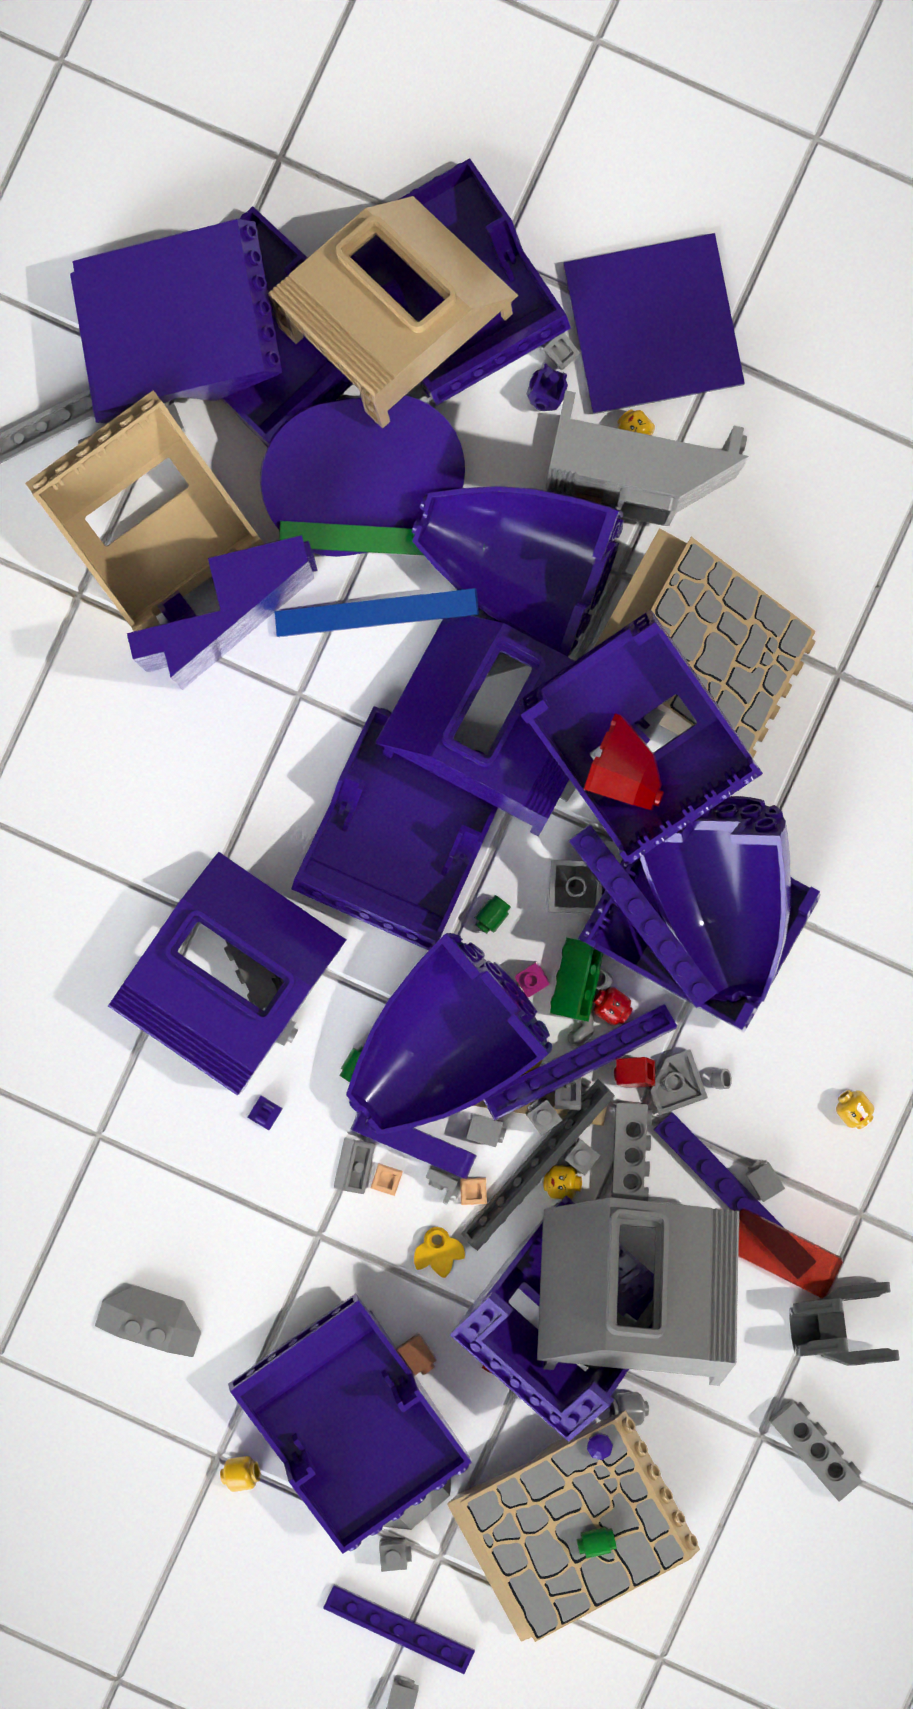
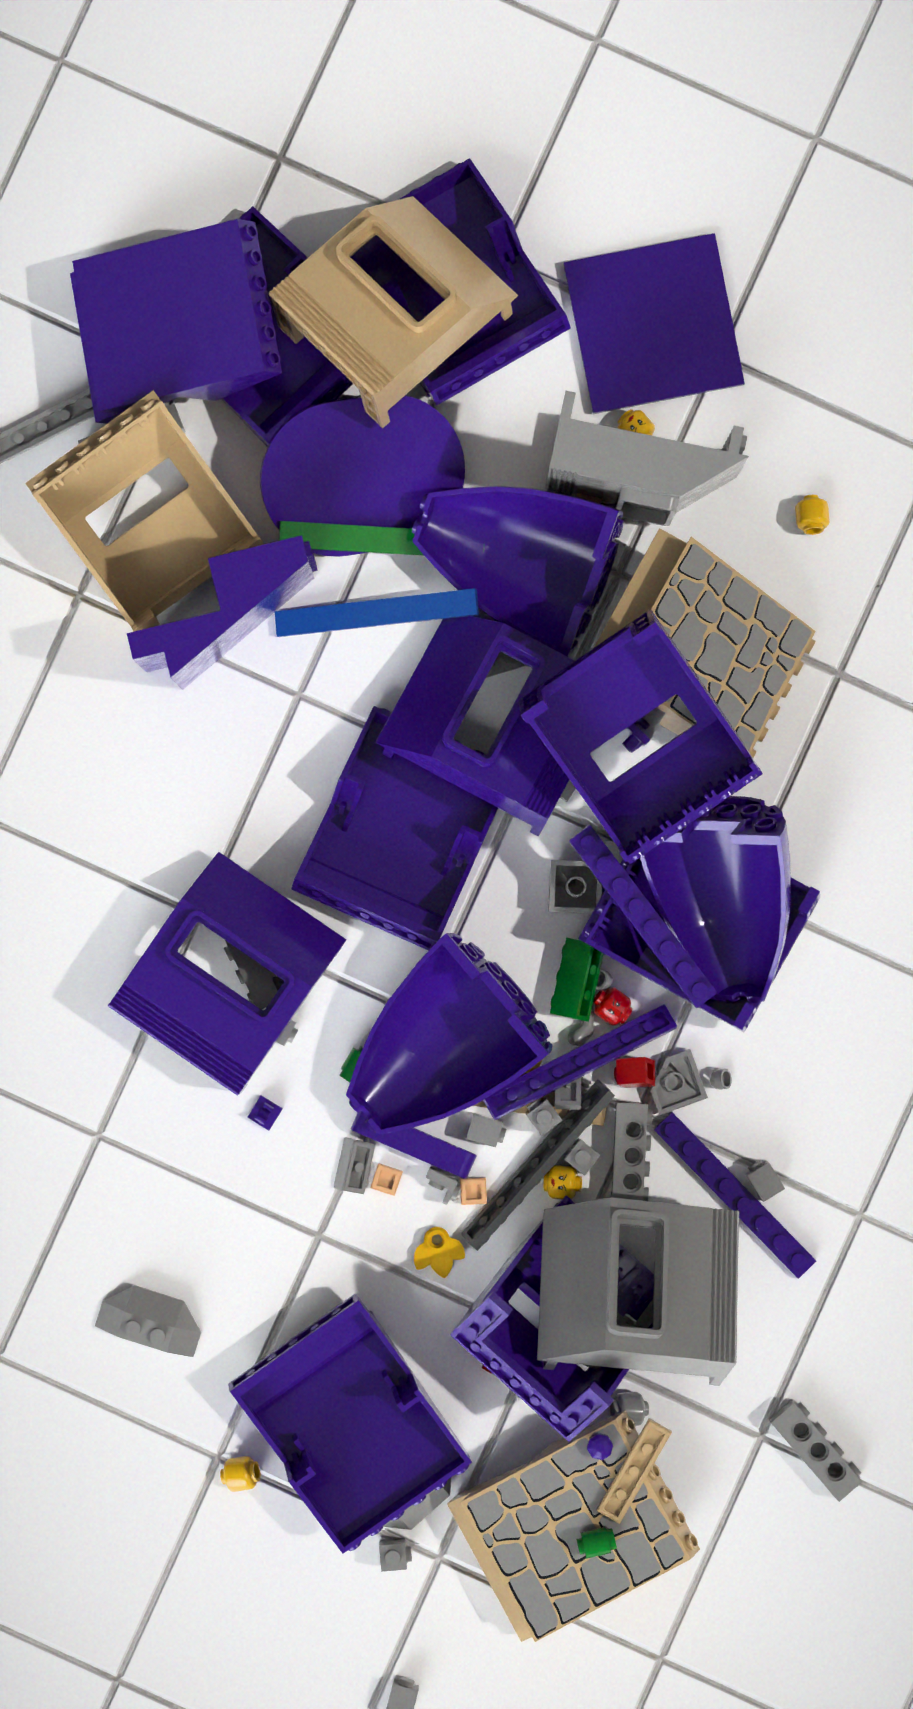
dark purple panel [157,590,197,623] -> none
dark purple tile [323,1584,475,1675] -> none
nougat brick [398,1333,437,1376] -> none
green brick [474,895,511,934] -> none
dark pink bracket [515,962,551,997] -> none
dark purple hand [526,362,568,411] -> none
light grey bracket [539,333,581,370] -> none
red brick [584,713,664,810] -> none
clear red piece [738,1208,843,1298] -> none
dark grey piece [789,1282,900,1366] -> none
yellow head [836,1090,875,1129] -> none
none -> tan tile [597,1418,672,1524]
none -> yellow head [795,494,830,535]

